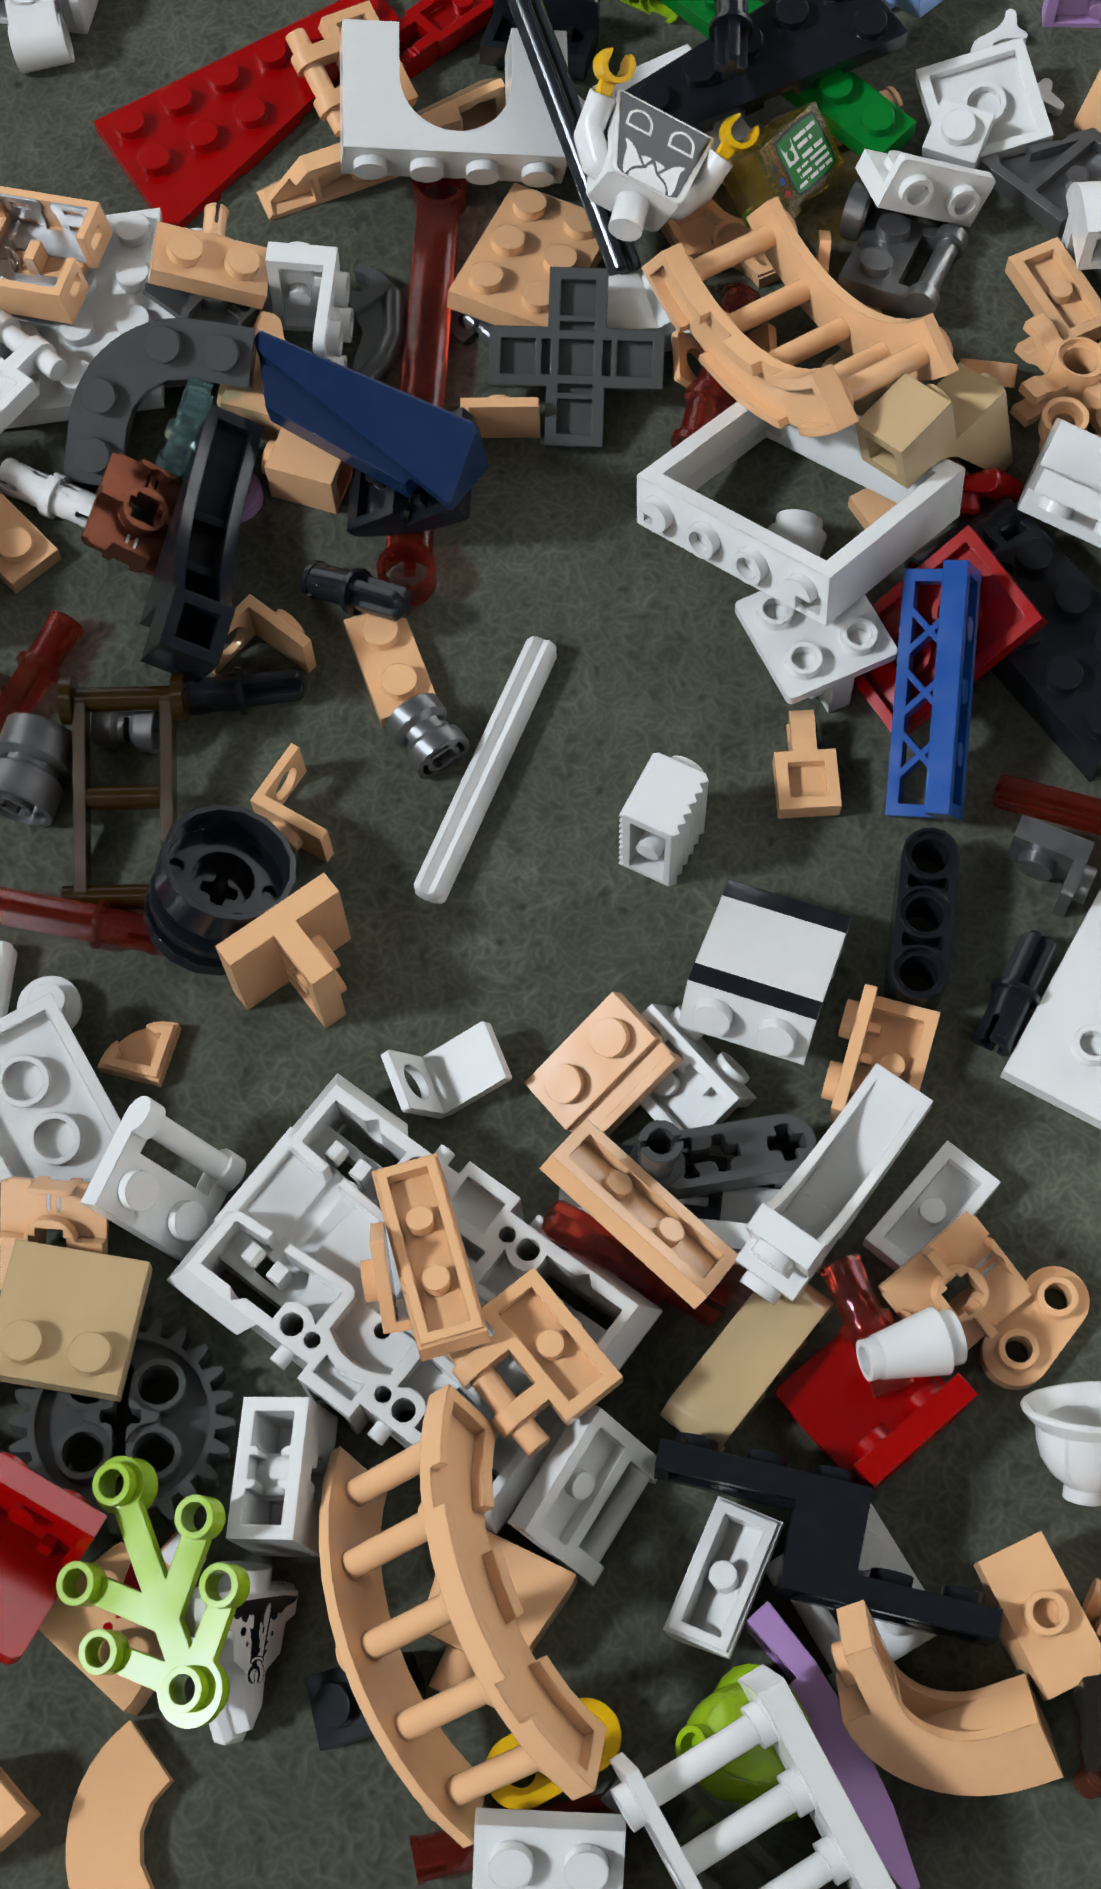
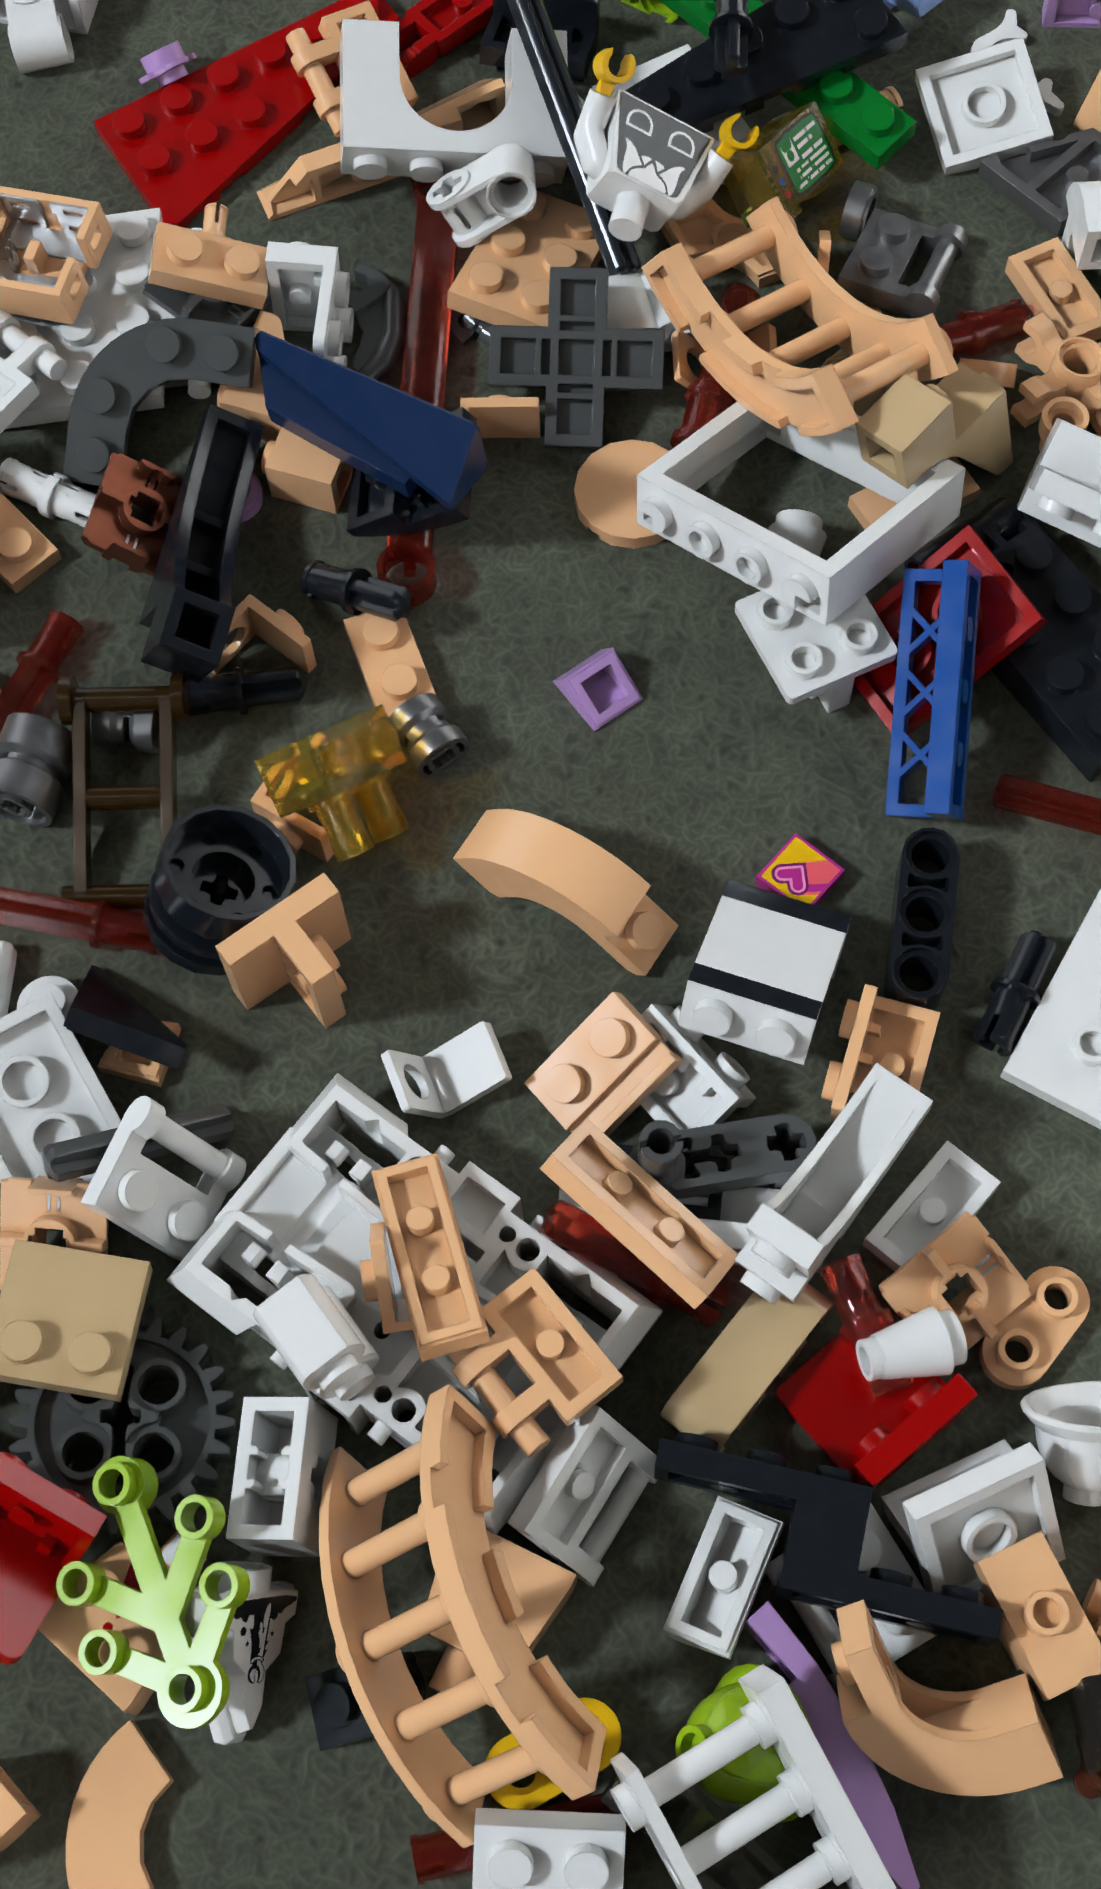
clear light blue piece [155,376,213,481] -> none
white axle [414,636,557,904] -> none
white brick [618,753,709,887] -> none
light nougat plate [772,709,842,819] -> none
white bracket [855,149,996,227] -> none
white plate [922,97,995,169] -> none
red arm [959,468,1024,517] -> none
flat silver bracket [1005,814,1098,918] -> none
none -> dark grey axle [42,1104,234,1182]
none -> black tile [63,965,188,1069]
none -> lavender plate [139,41,197,88]
none -> white brick [253,1274,380,1401]
none -> clear yellow brick [254,704,411,863]
none -> white piece [426,143,537,248]
none -> light nougat arch [453,809,679,976]
none -> lavender slope [553,647,643,731]
none -> light nougat tile [574,439,669,549]
none -> tile [755,833,845,906]
none -> white bracket [881,1439,1066,1595]
none -> clear red pin [939,298,1030,357]

